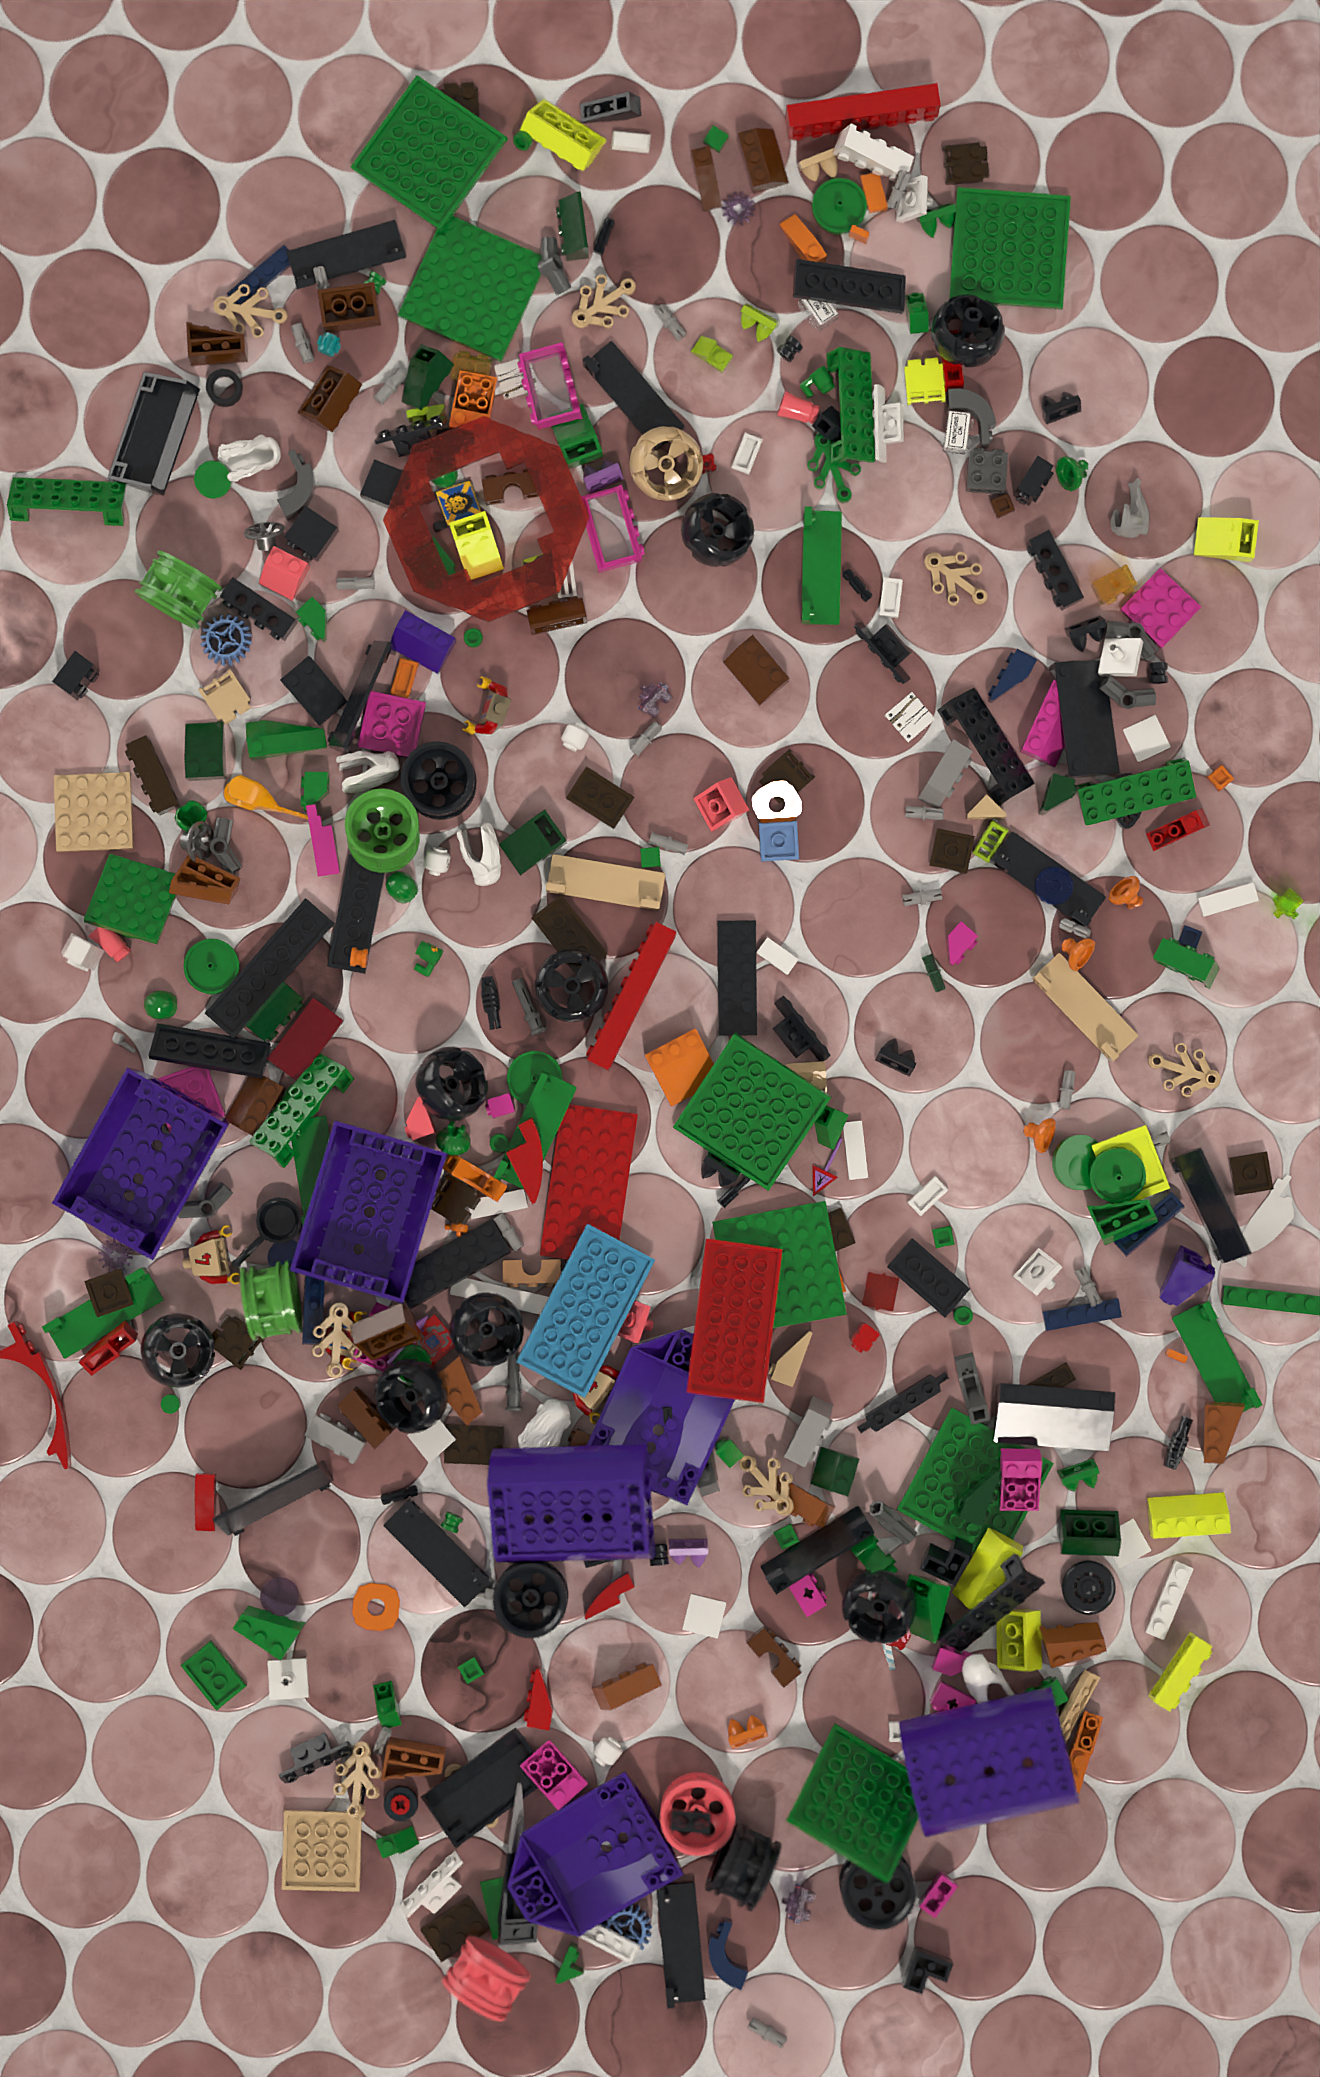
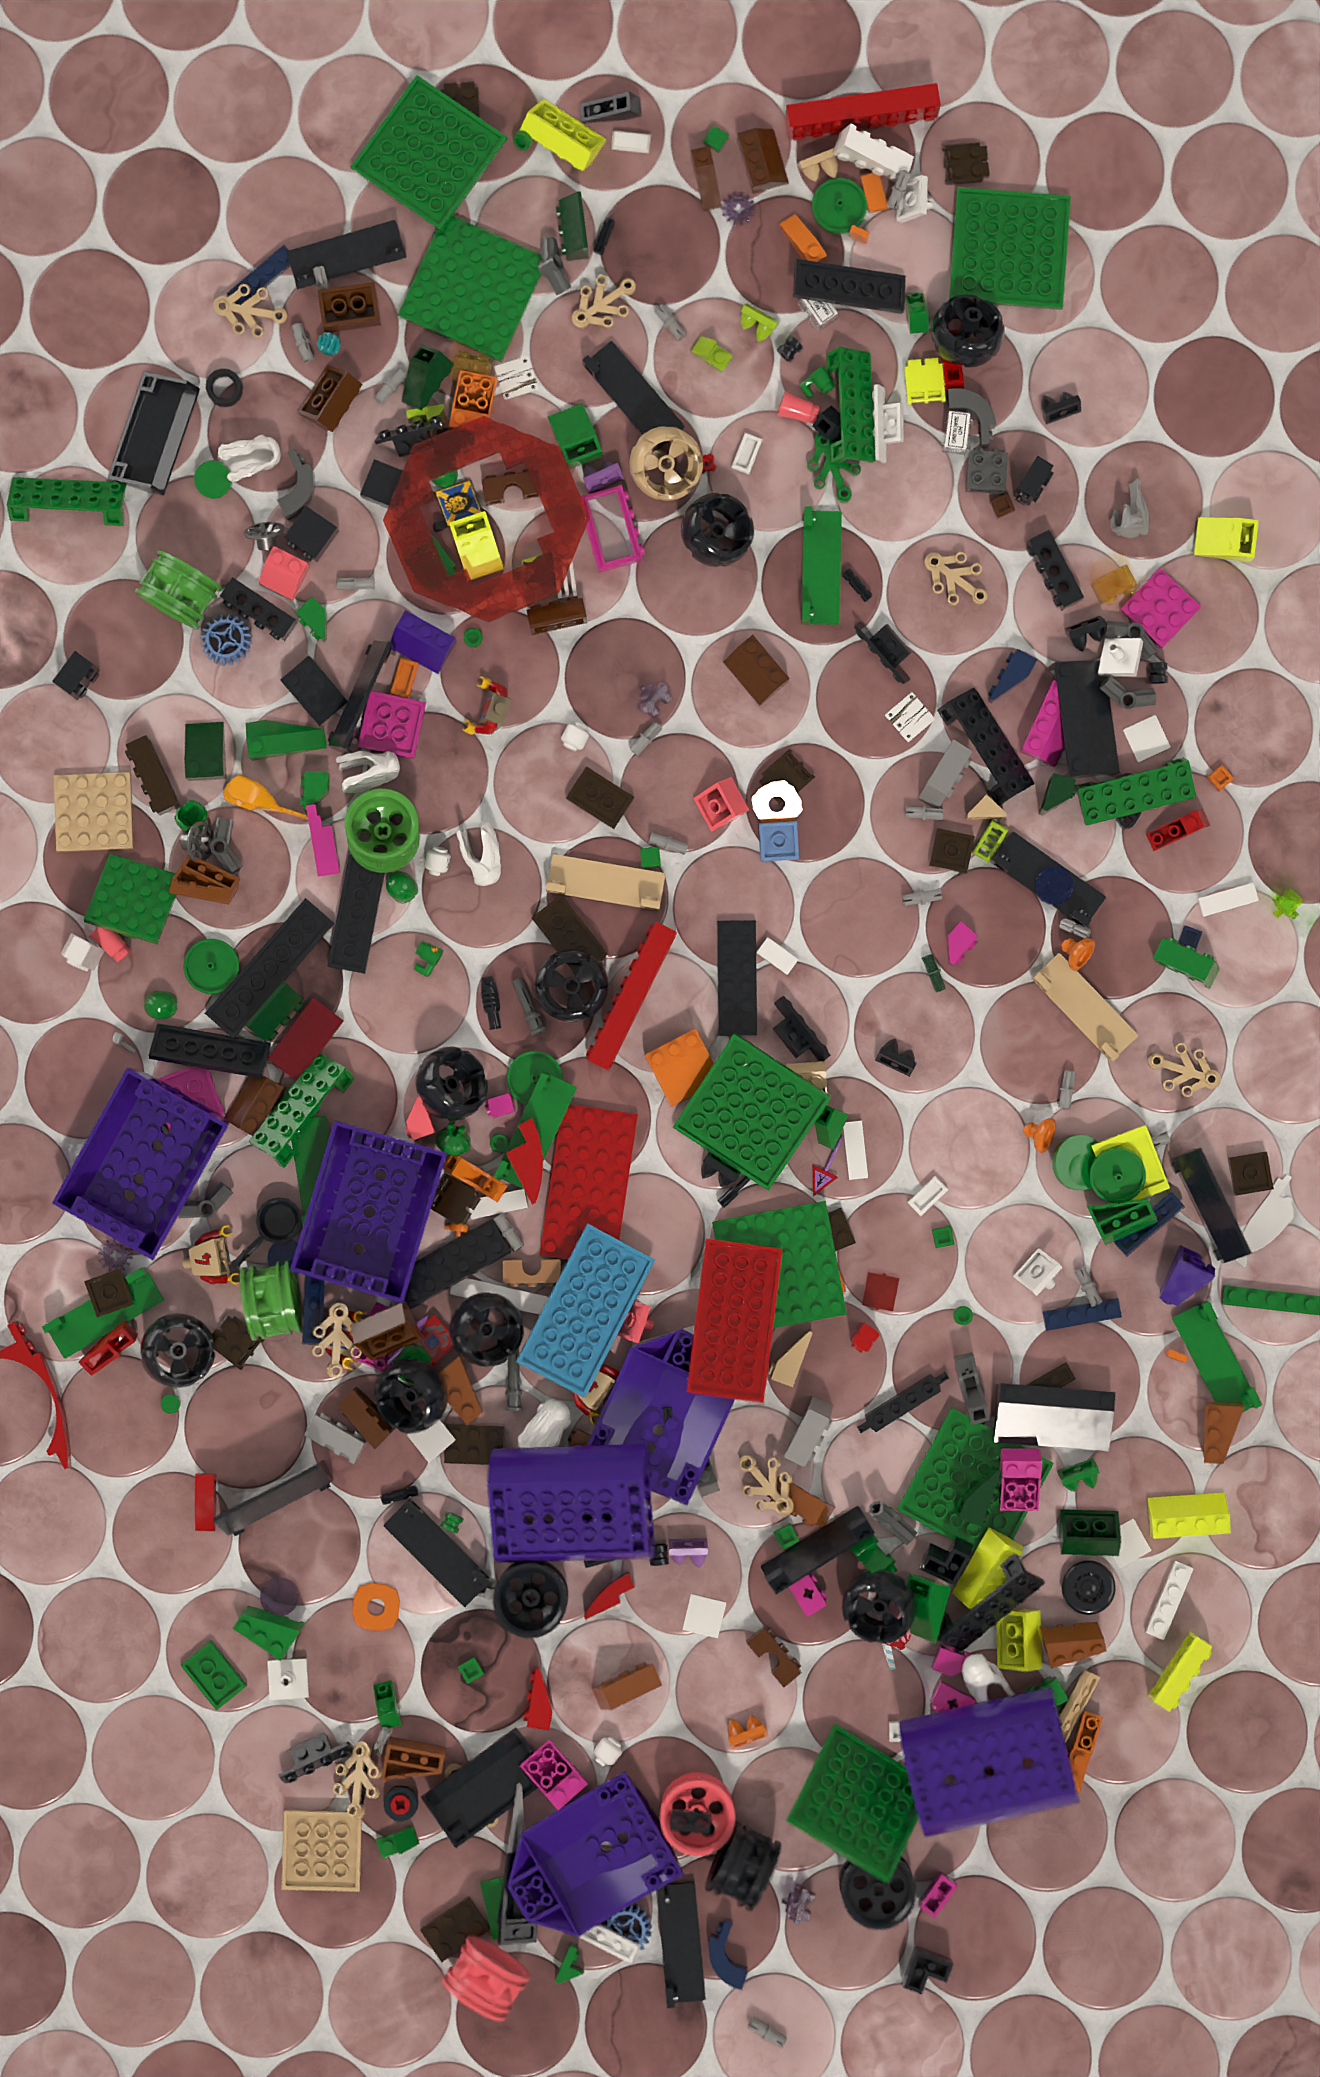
reddish brown wedge [186,321,248,366] -> none
tan plate [198,669,251,724] -> none
orange wheel [350,947,368,968] -> none
green wheel [364,271,387,295] -> none
white bracket [400,1851,463,1918] -> none
black wheel [401,741,477,820] -> none
dark green slope [499,810,567,876] -> none
window [517,342,583,431] -> none
green slope [714,1437,744,1468] -> none
dark green slope [810,1446,859,1496] -> none
white tile [879,577,903,618] -> none
black plate [887,1238,970,1318] -> none
green tile [916,202,957,238] -> none
green hair [1056,456,1089,492] -> none
orange hair [1109,876,1144,909] -> none
black hinge [1163,1416,1194,1470] -> none

